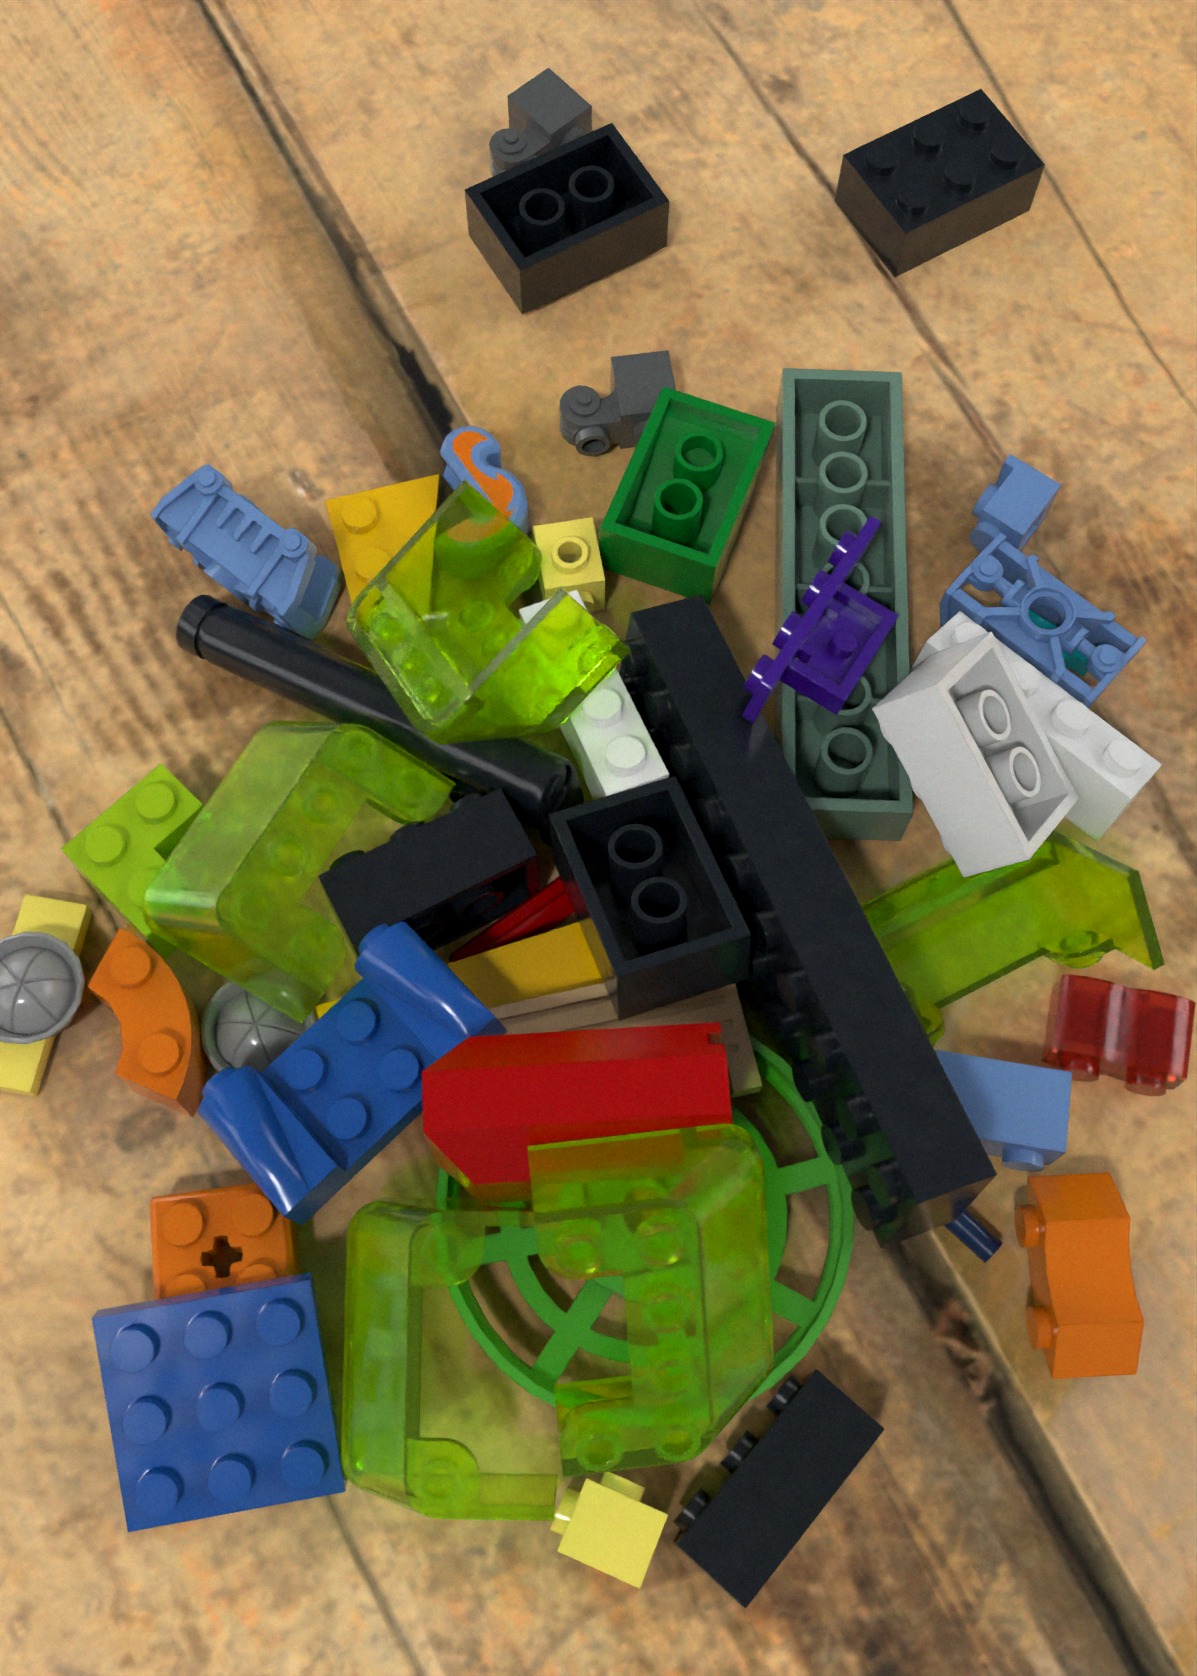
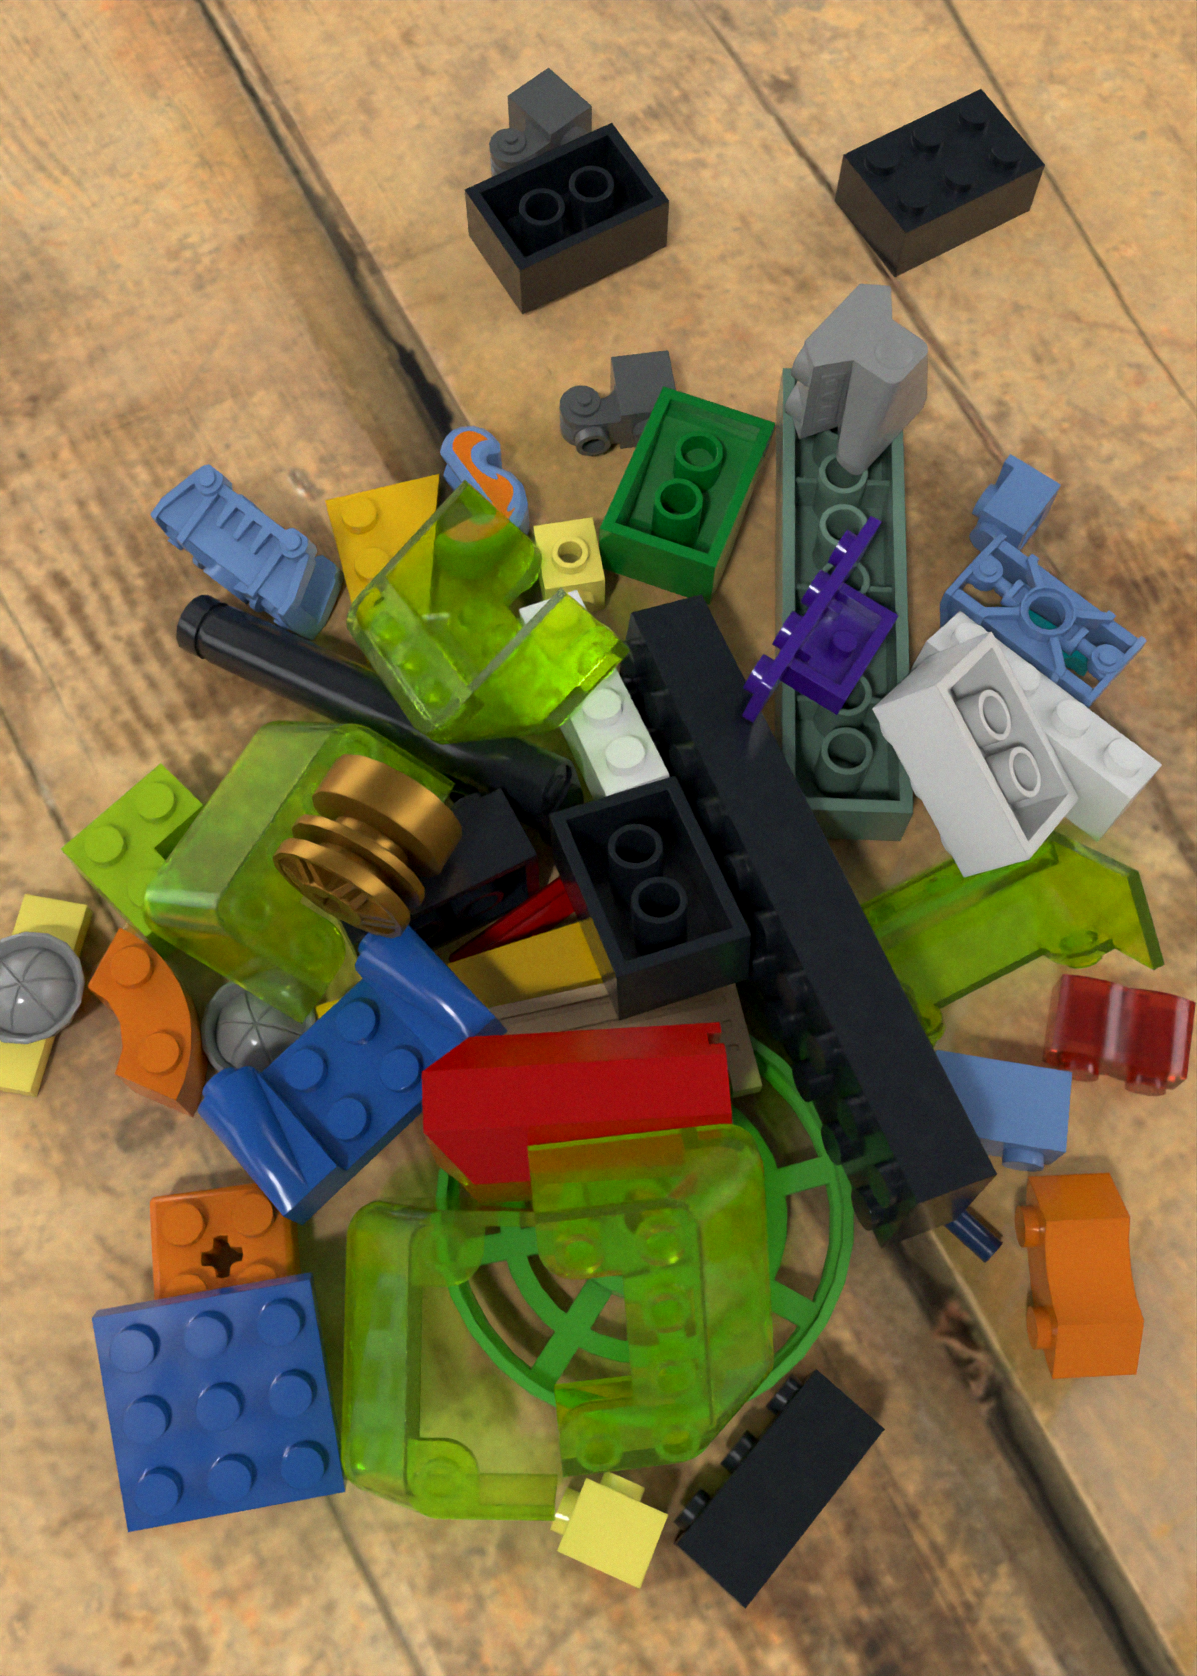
none -> pearl gold wheel [272,754,462,938]
none -> light grey piece [784,284,928,475]

